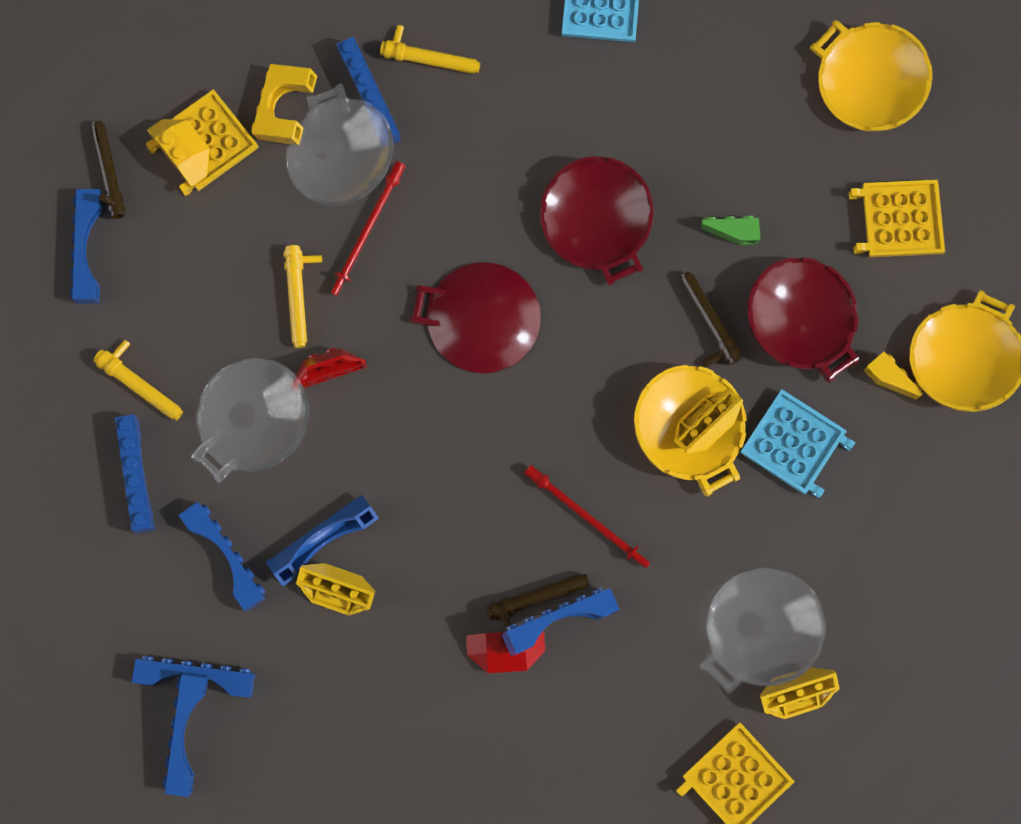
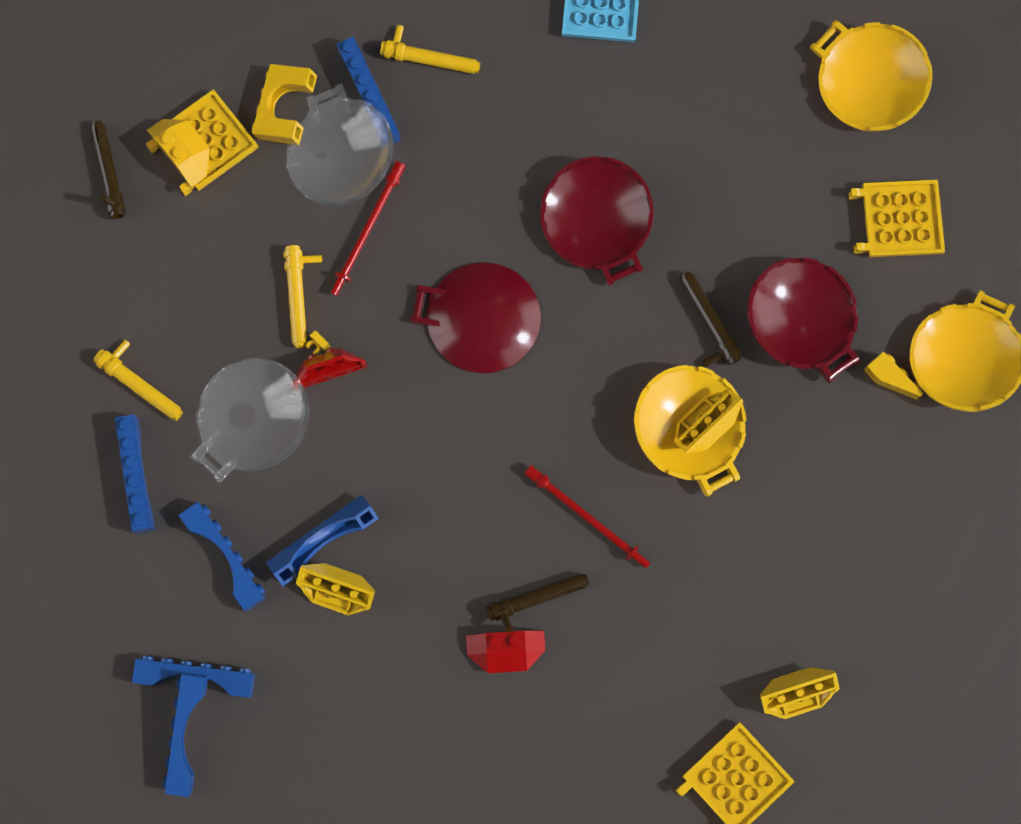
blue arch [70,189,103,304] -> none
blue arch [502,587,620,656] -> none
bright green slope [700,216,760,245] -> none
clear dish [700,568,826,695] -> none
medium azure plate [740,389,856,499] -> none
none -> yellow tile [306,330,330,354]

